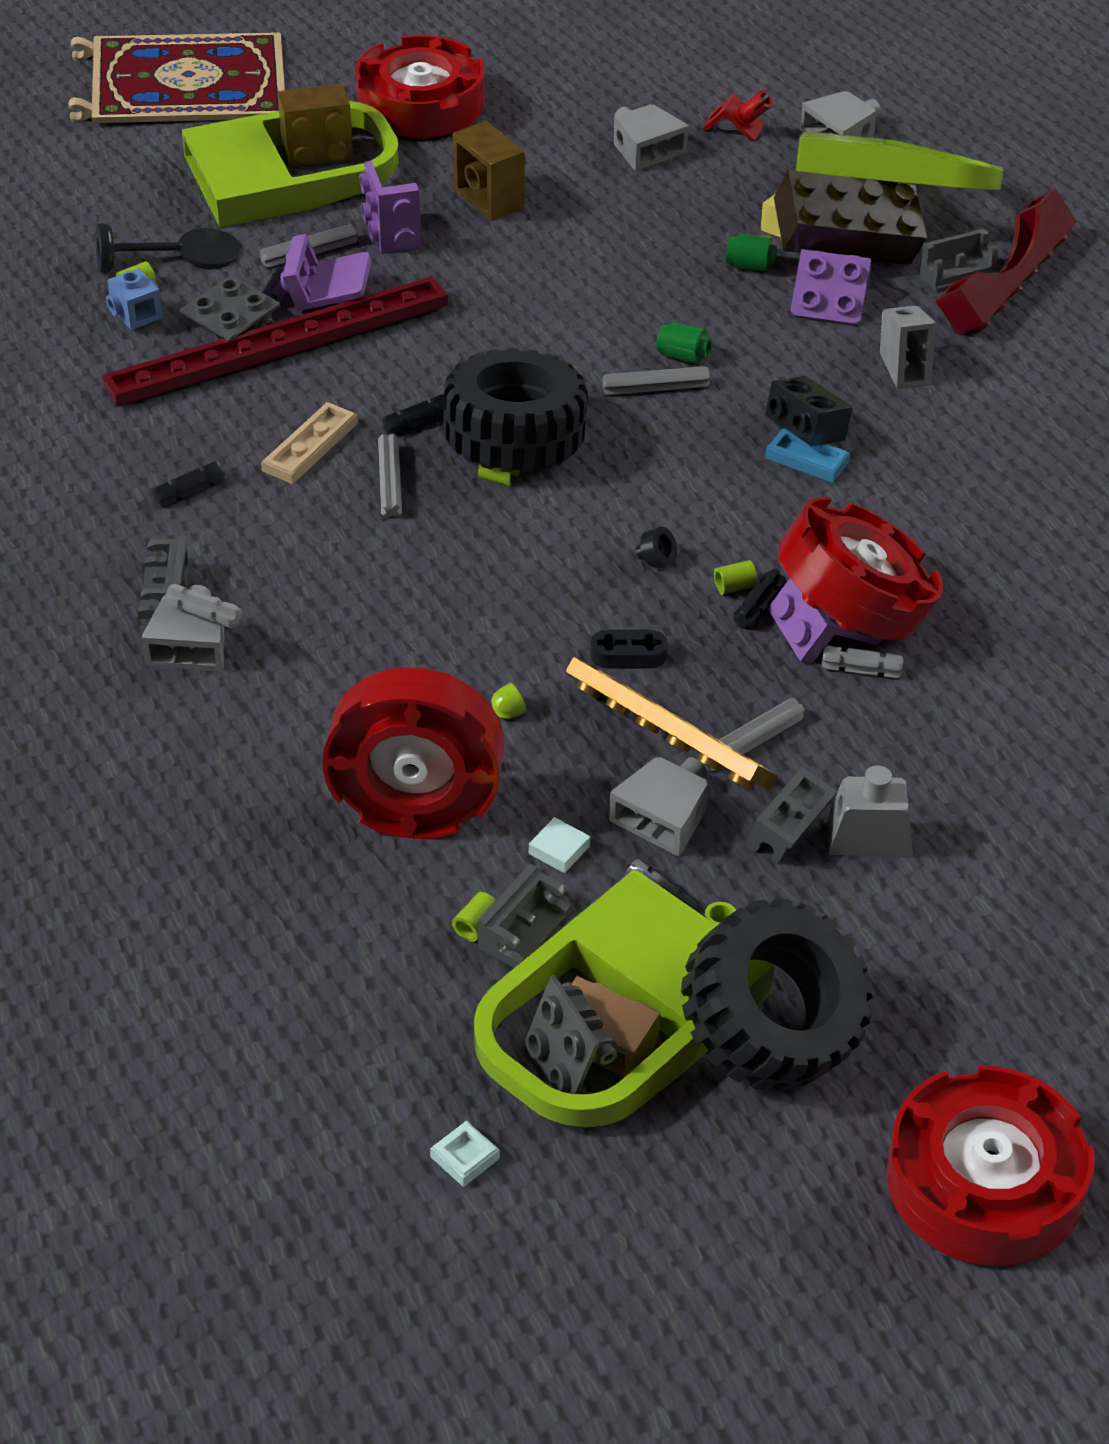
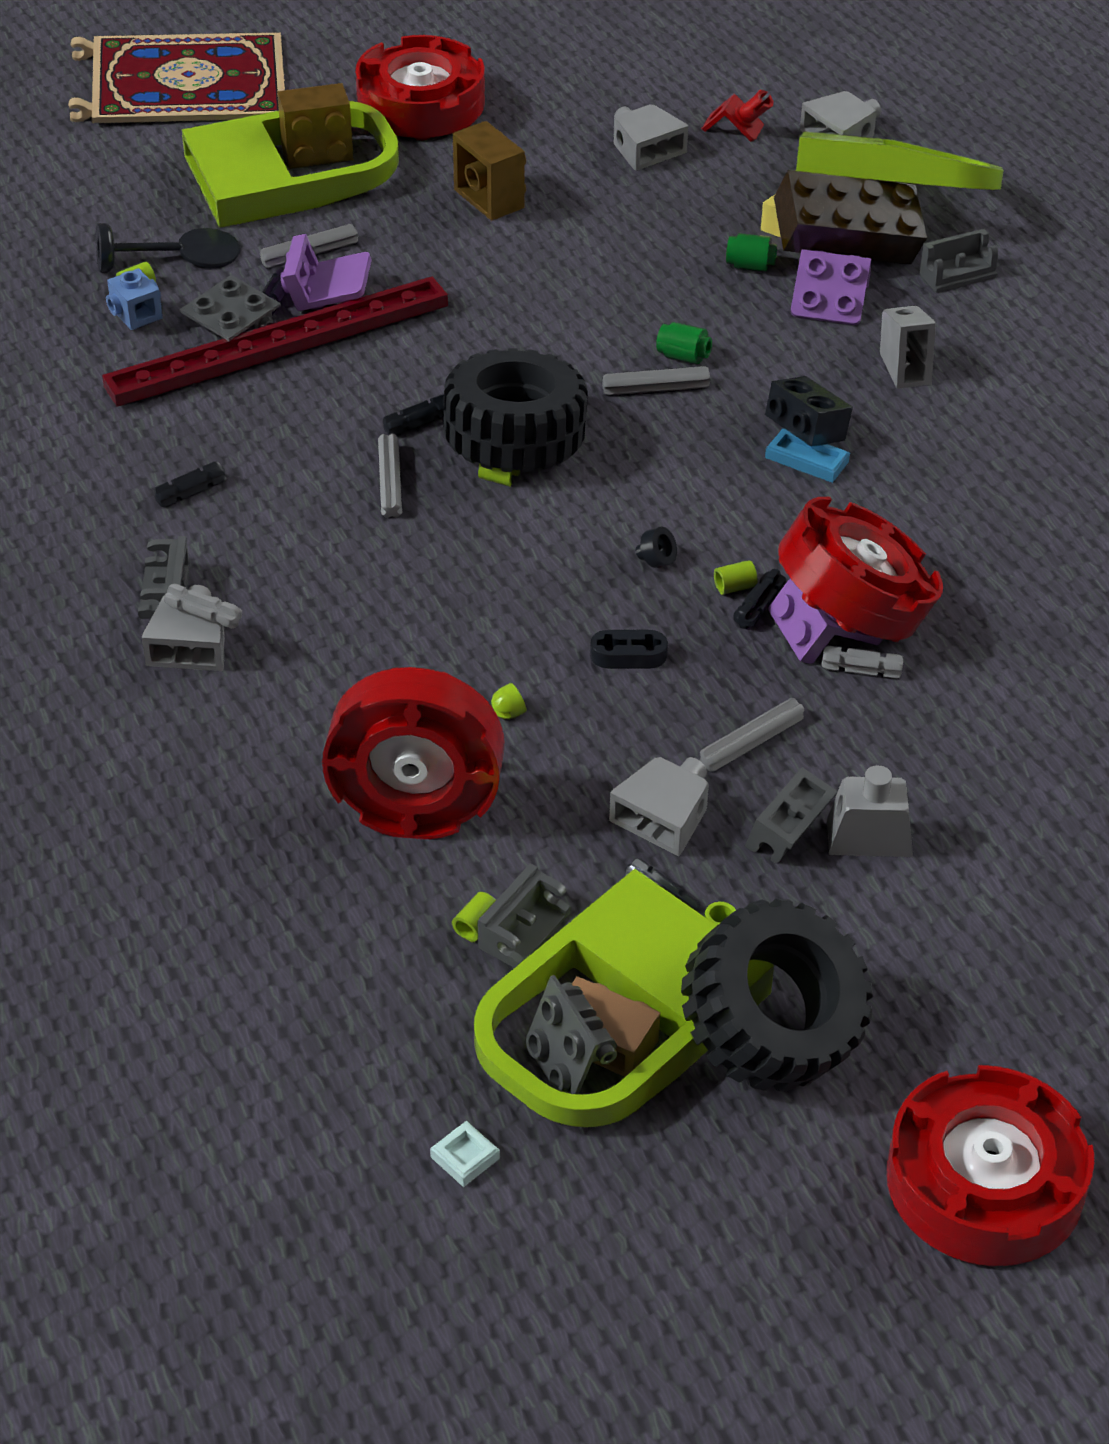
tan tile [261,402,358,484] -> none
medium lavender bracket [359,161,421,254] -> none
light aqua tile [529,817,590,873] -> none
plate [566,657,779,790] -> none
dark red arch [935,188,1077,335] -> none

